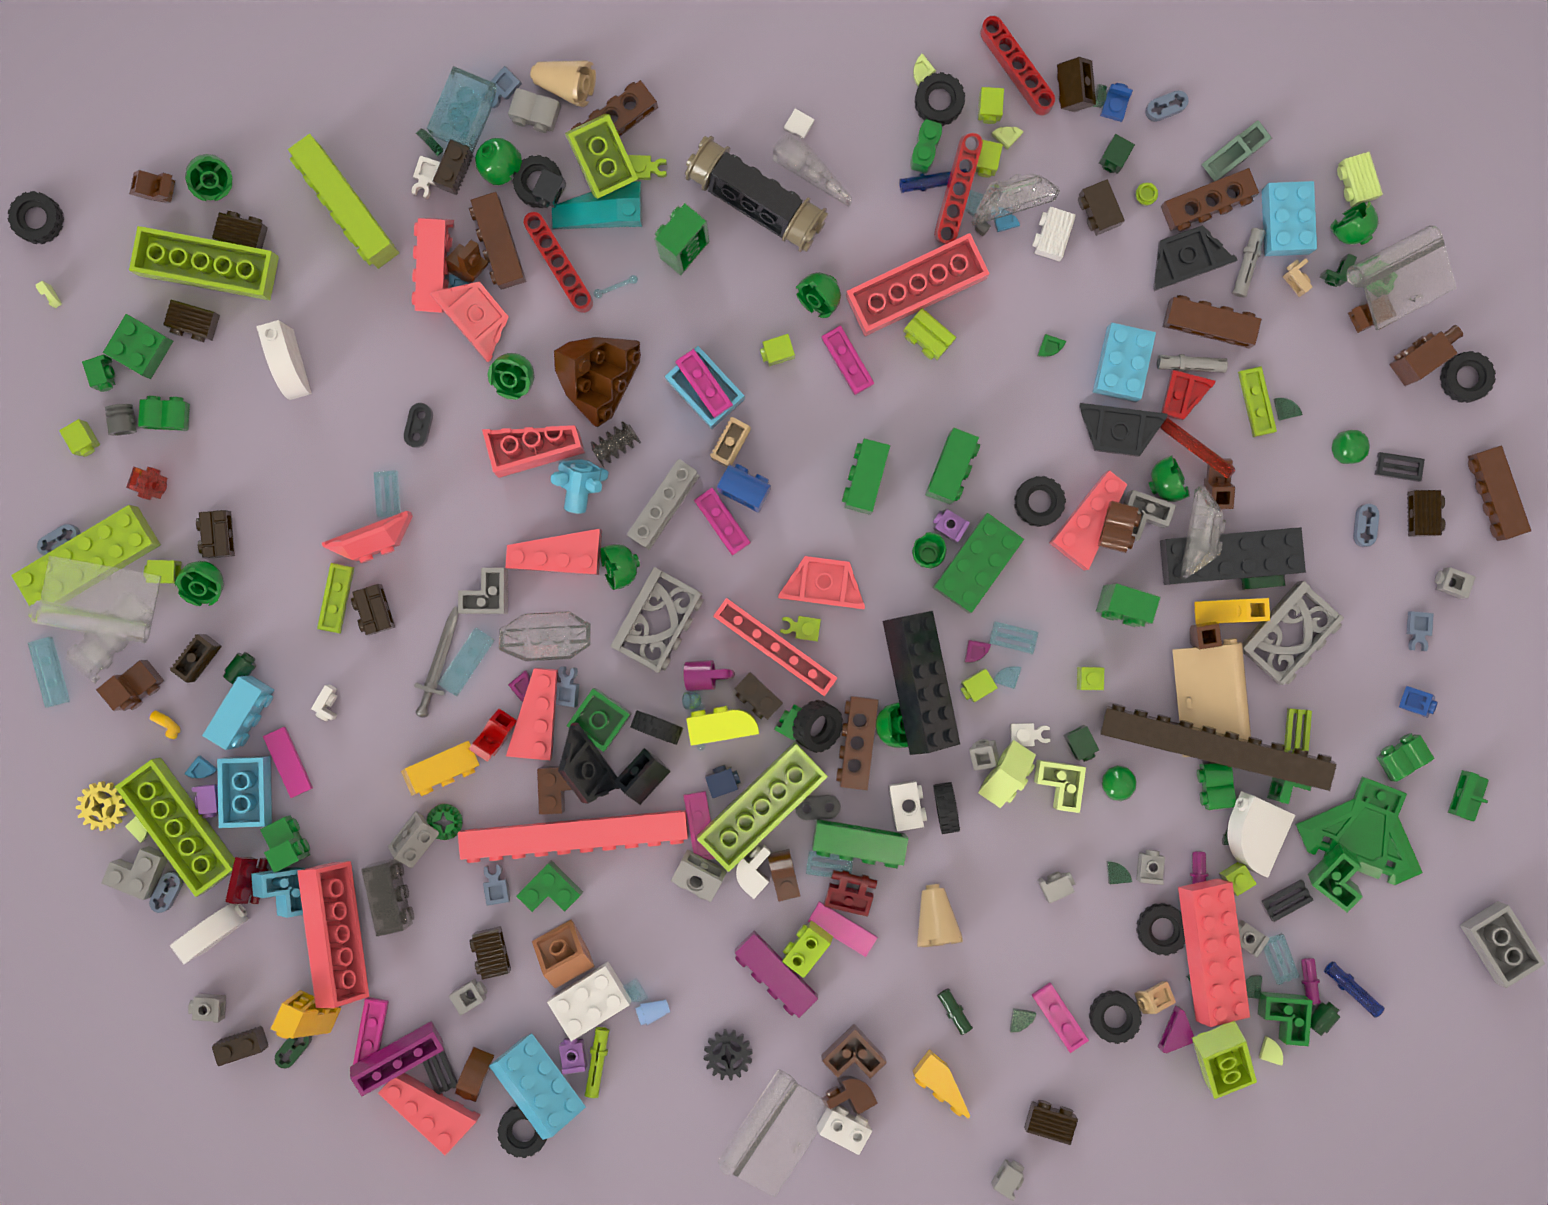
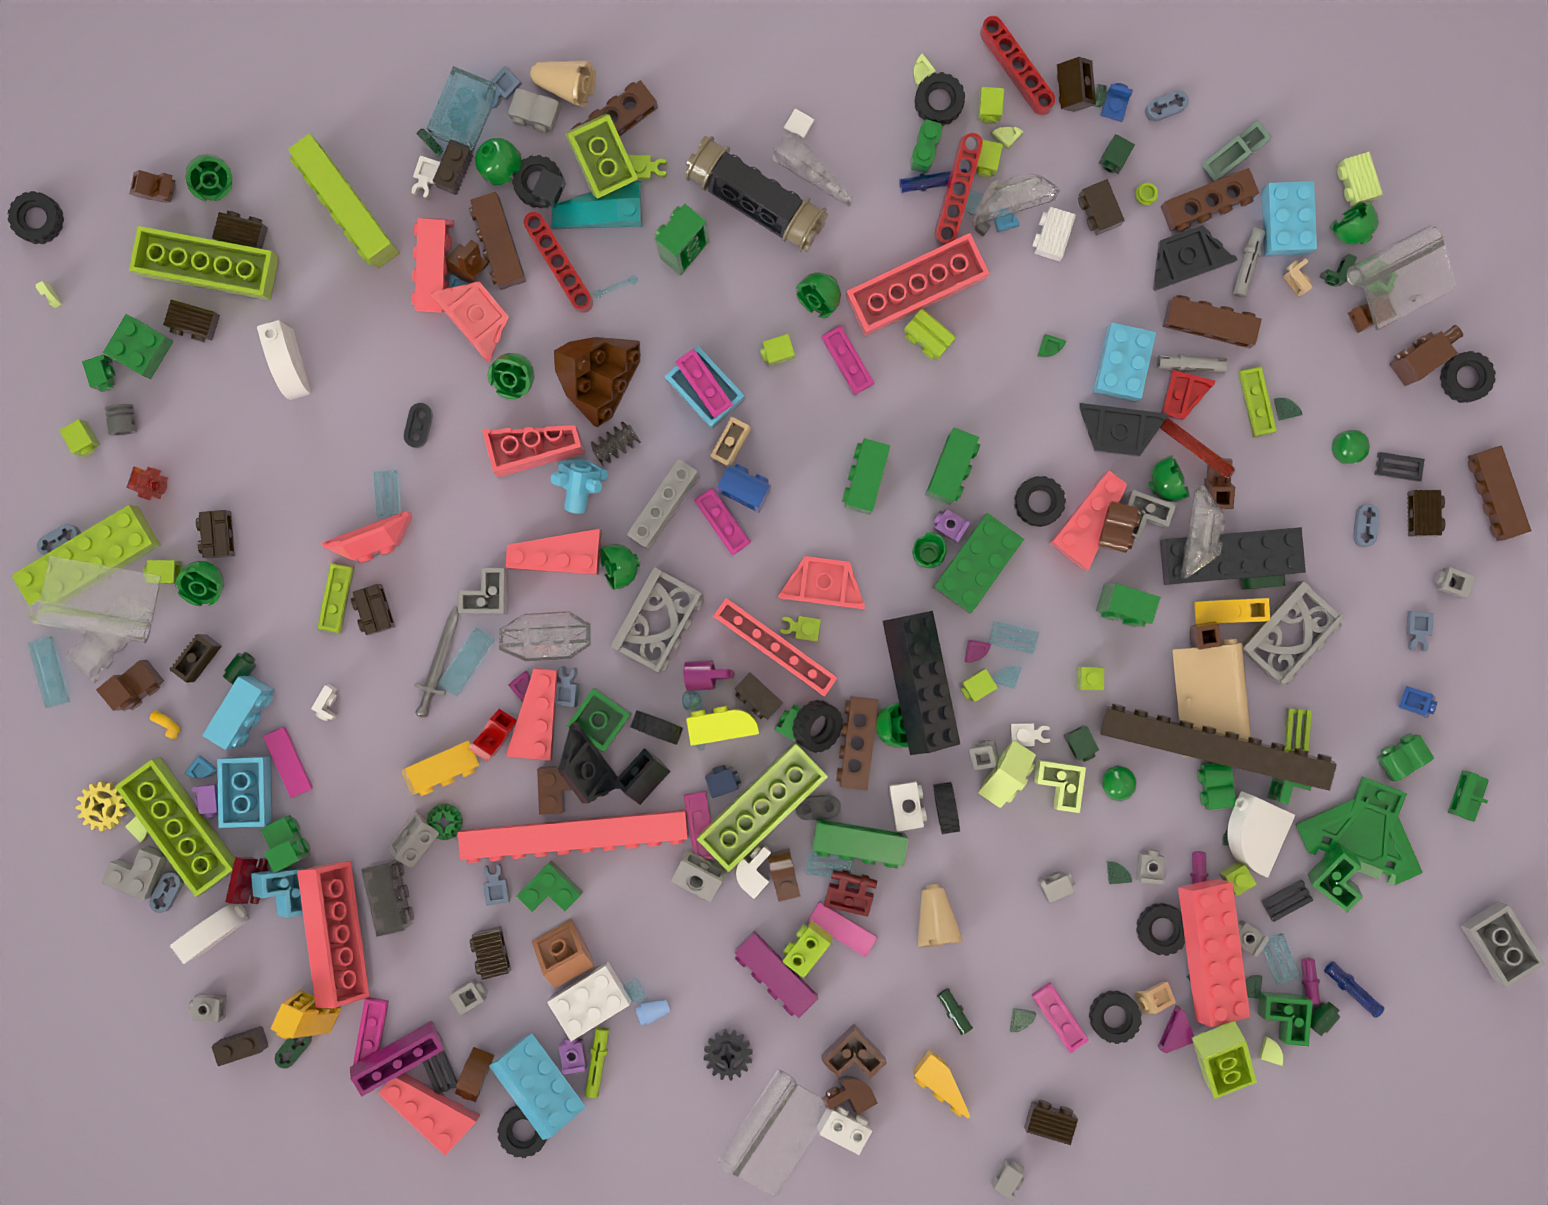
green brick [138,396,190,431] -> none

